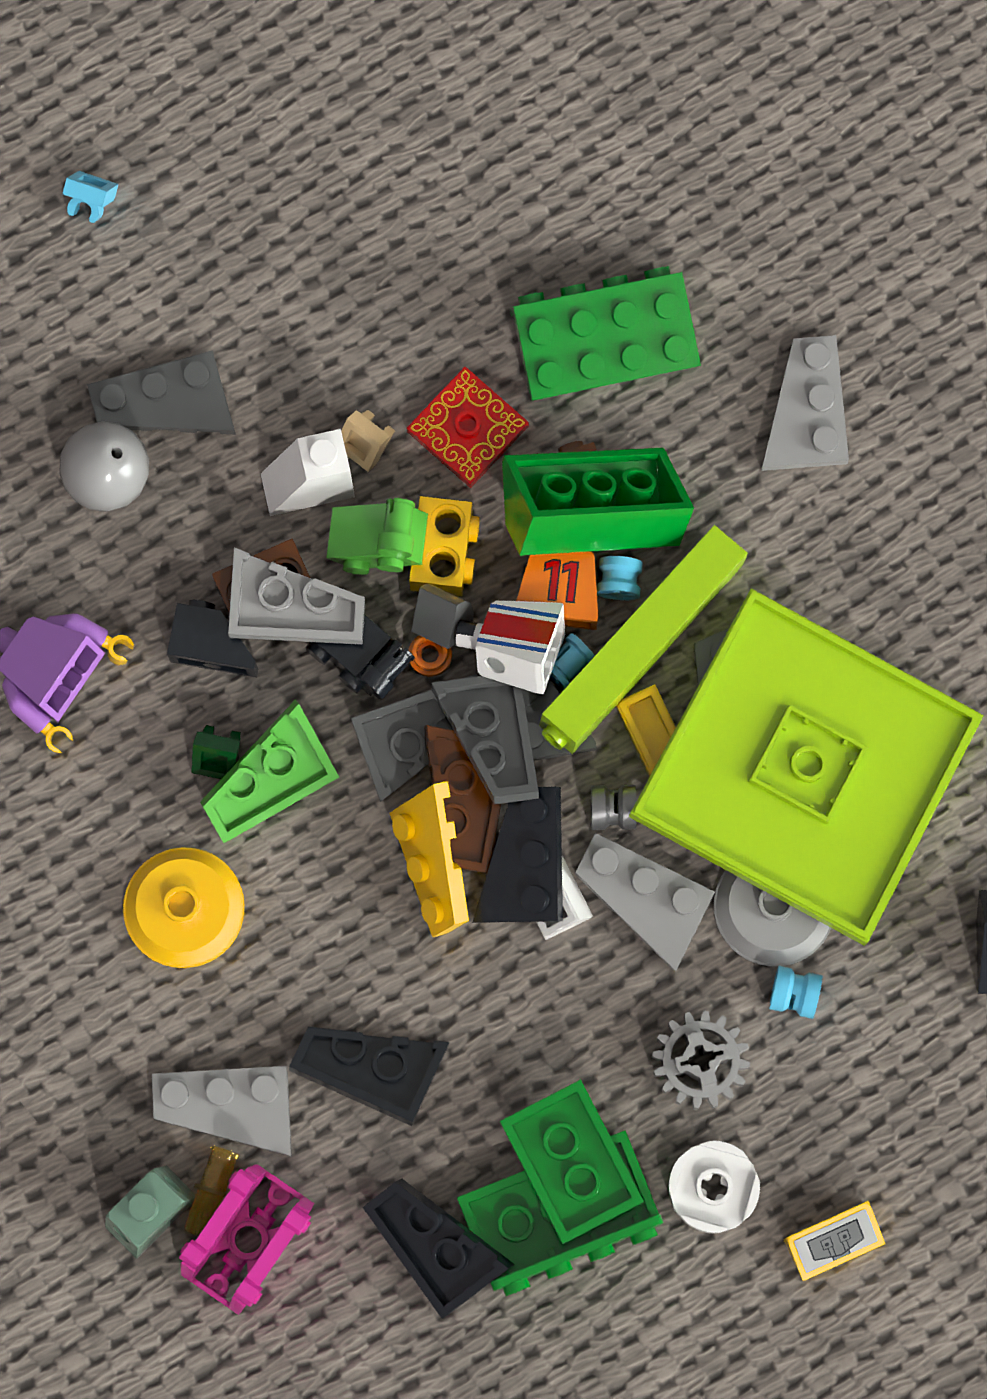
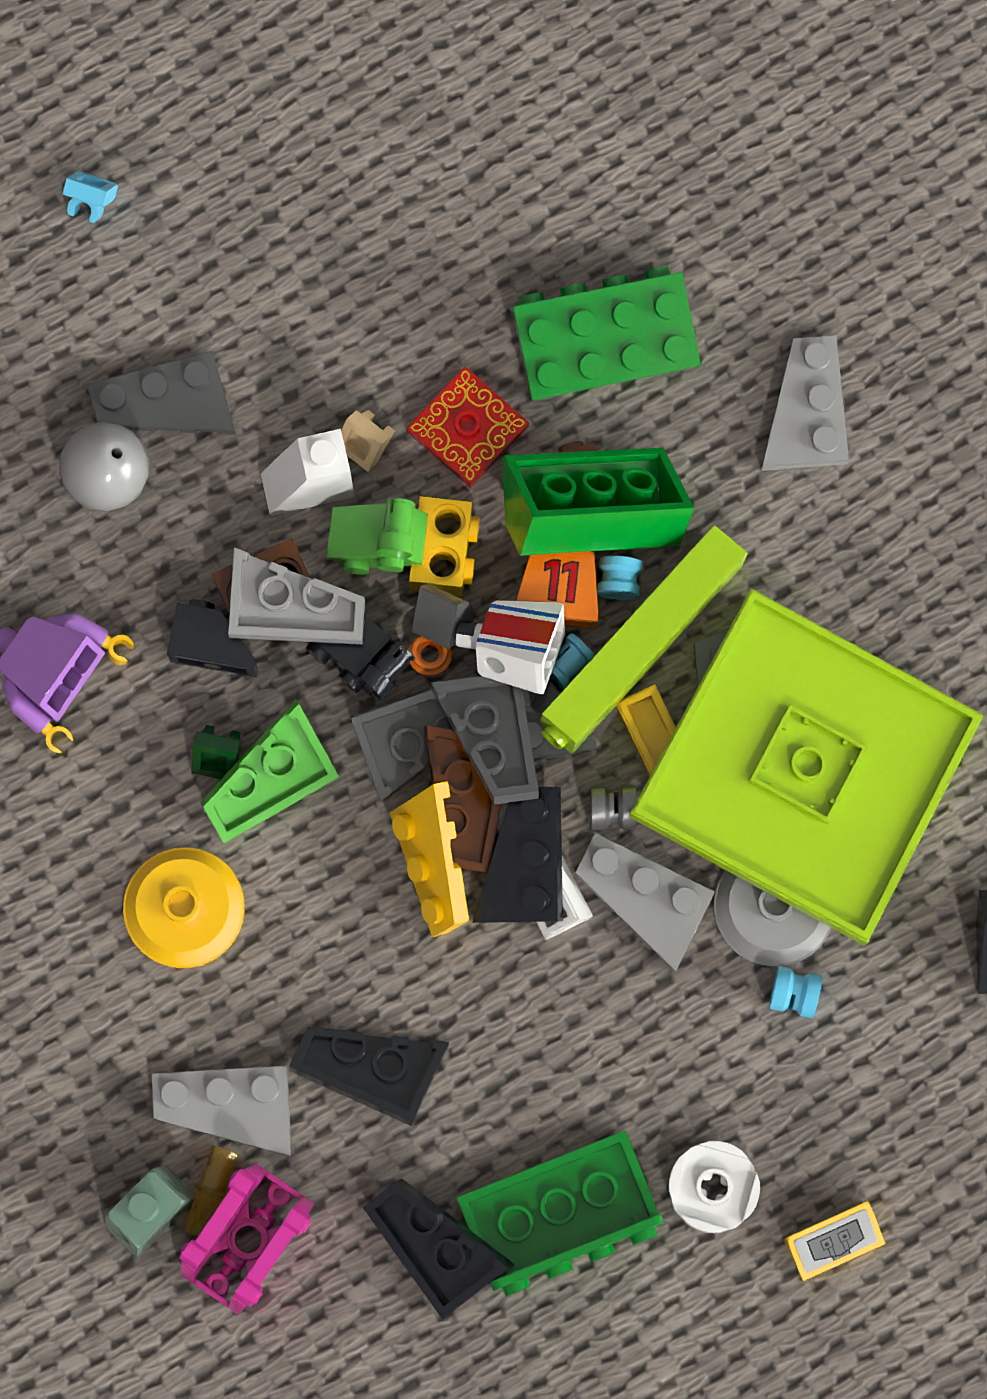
green plate [500,1079,644,1245] -> none
light grey gear [652,1011,750,1110] -> none

